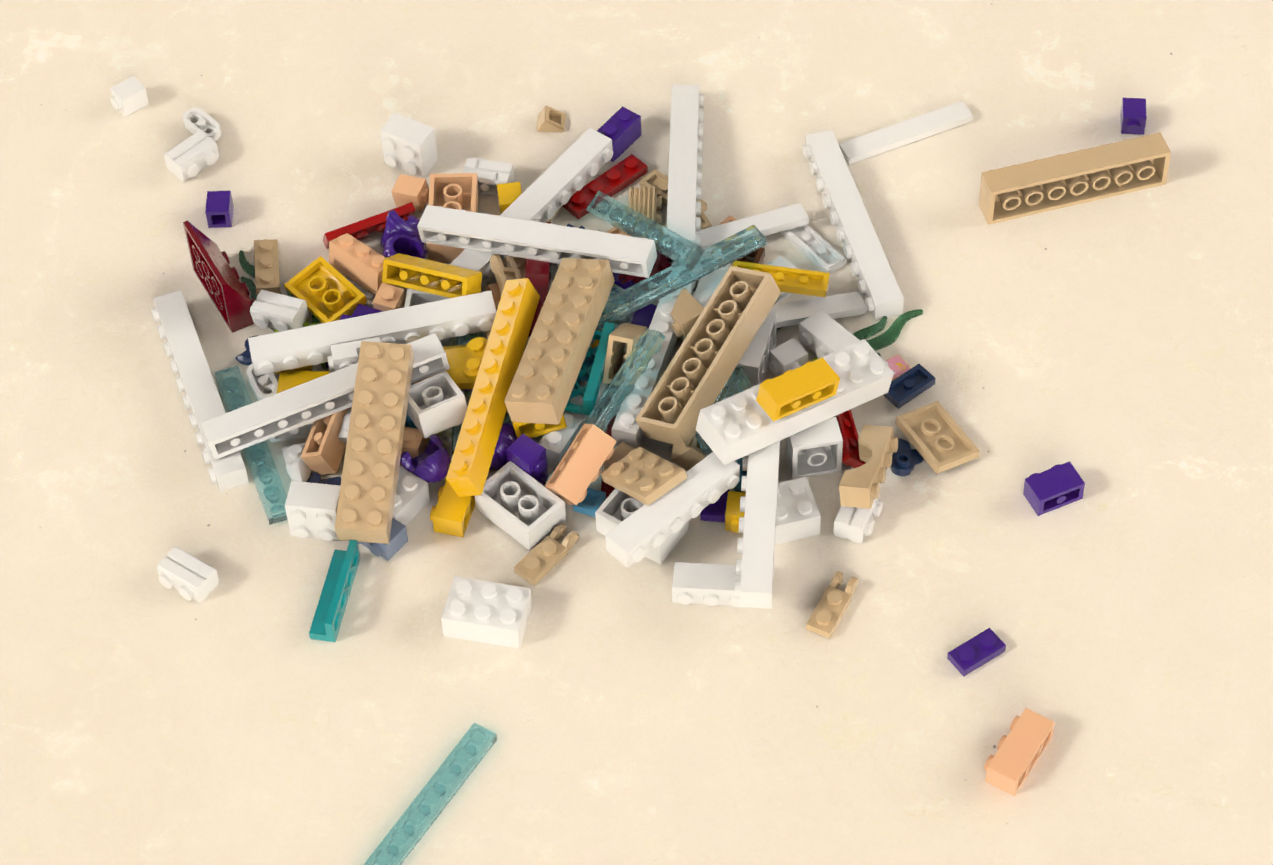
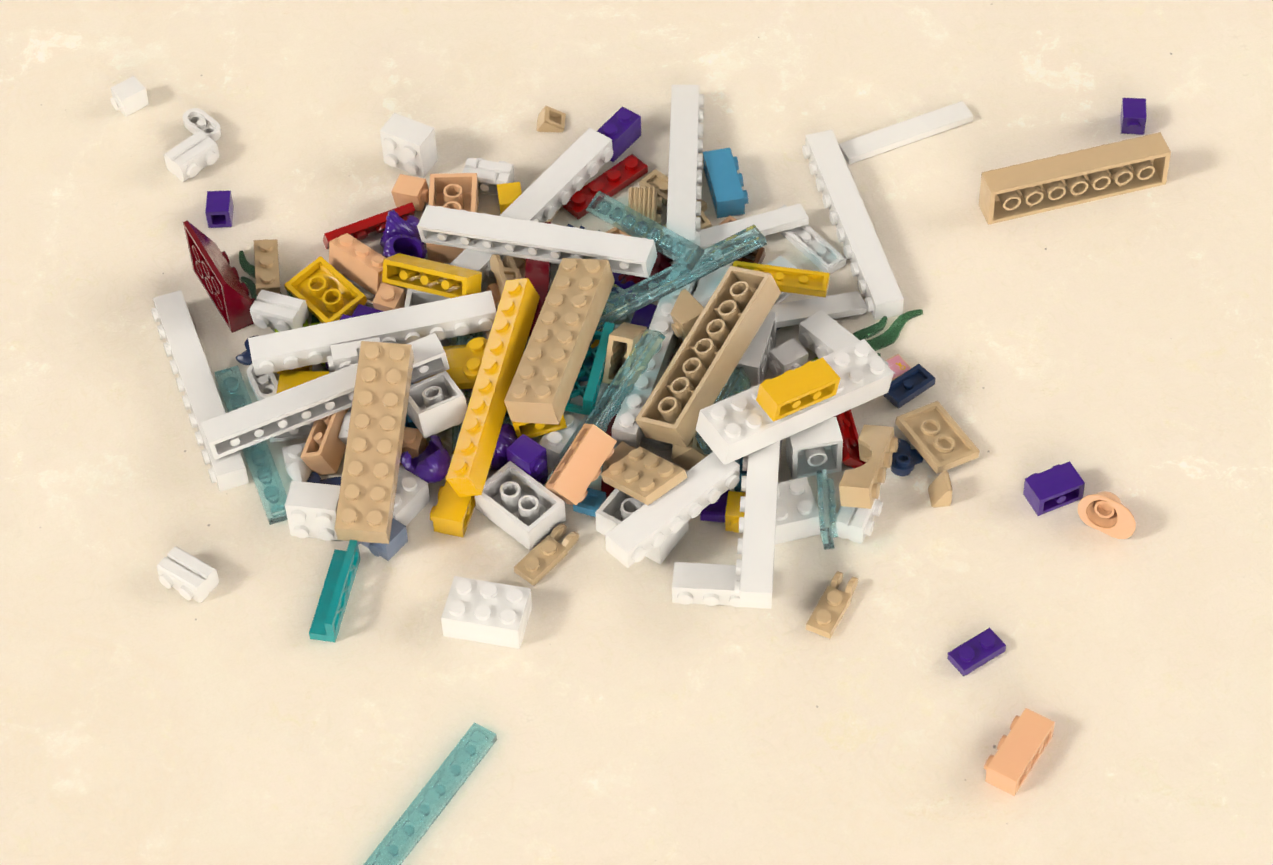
none -> dark azure brick [703,148,748,218]
none -> clear light blue plate [816,469,838,550]
none -> tan slope [928,470,953,508]
none -> light nougat piece [1078,491,1136,539]

